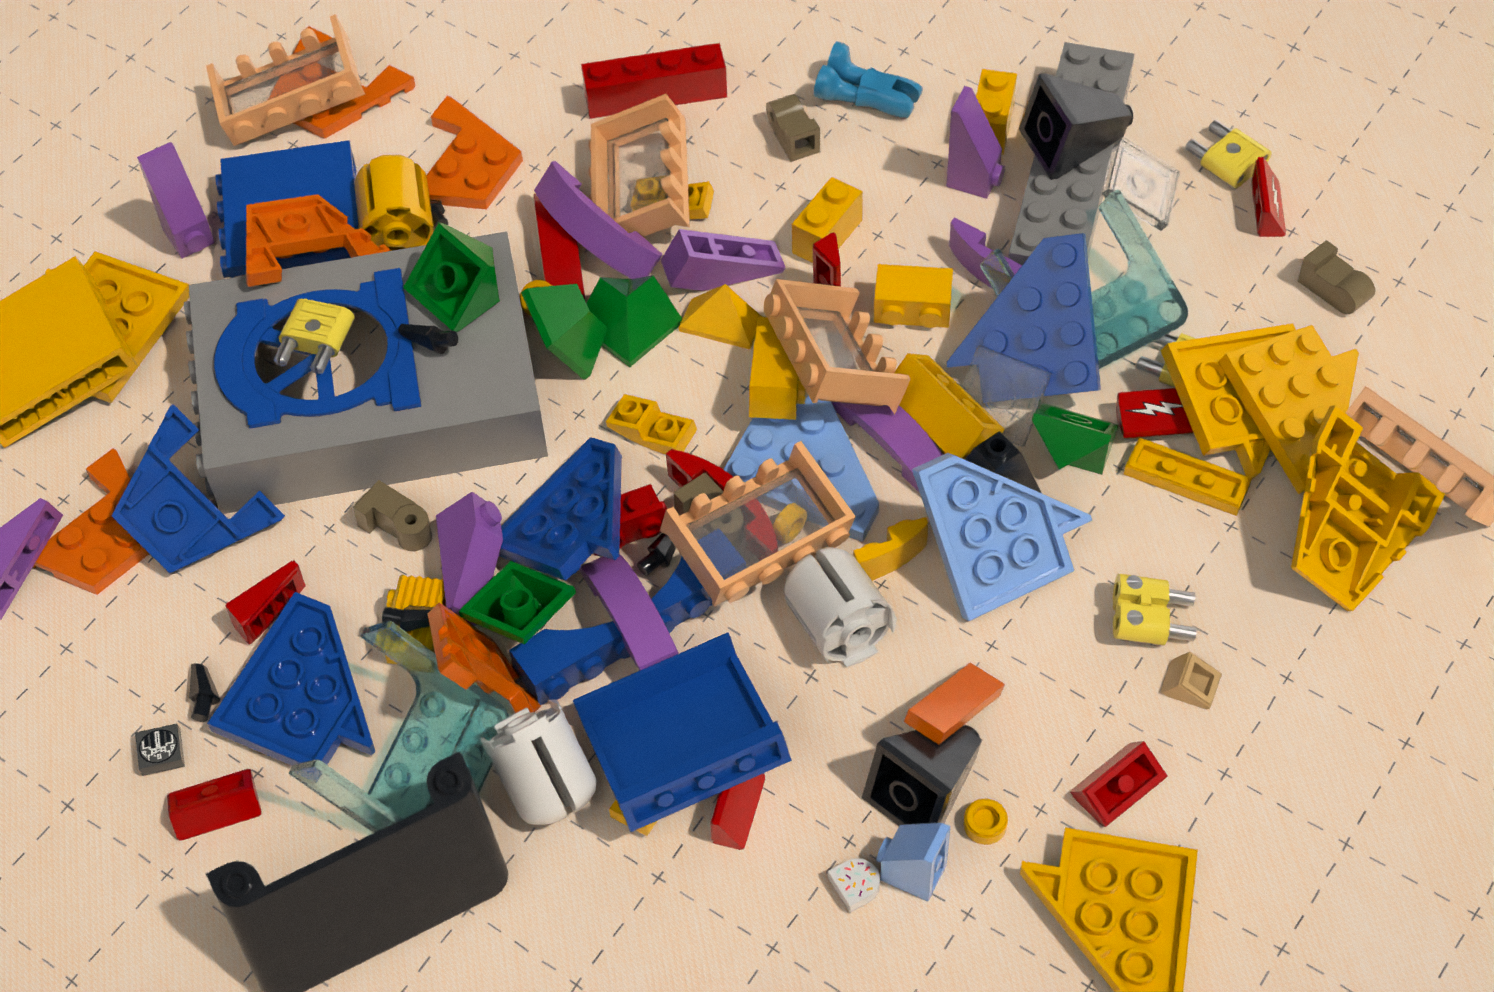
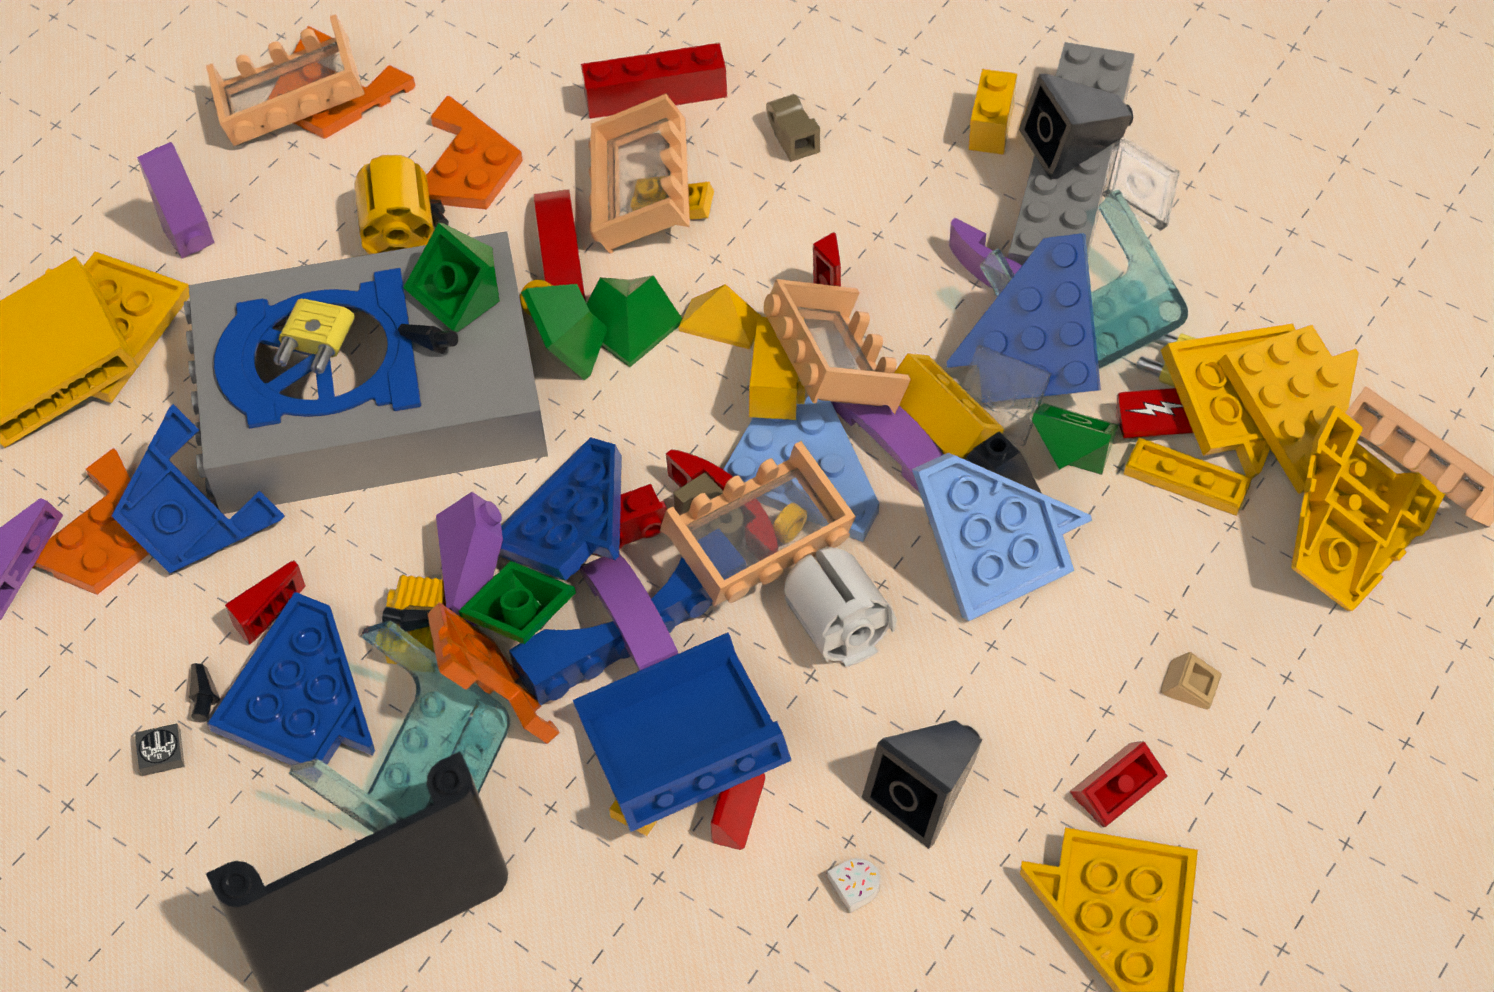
red slope [167,769,262,841] -> none
blue panel [215,140,359,278] -> none
orange wing [246,194,391,287] -> none
dark tan leg [353,480,432,551] -> none
white cylinder [480,700,596,825] -> none
medium lavender slope [534,161,663,279] -> none
yellow slope [606,394,697,454] -> none
black bar [637,533,676,576] -> none
medium lavender slope [661,229,786,291] -> none
yellow brick [792,177,863,263] -> none
dark azure piece [814,41,923,118] -> none
yellow slope [853,517,928,581] -> none
yellow brick [874,264,953,328] -> none
light blue slope [876,823,951,902] -> none
orange tile [904,662,1005,745] -> none
medium lavender slope [946,86,1005,199] -> none
yellow tile [963,799,1008,845] -> none
light yellow piece [1113,573,1196,645] -> none
light yellow piece [1185,120,1272,189] -> none
red slope [1251,157,1286,237] -> none
dark tan leg [1298,240,1376,314] -> none

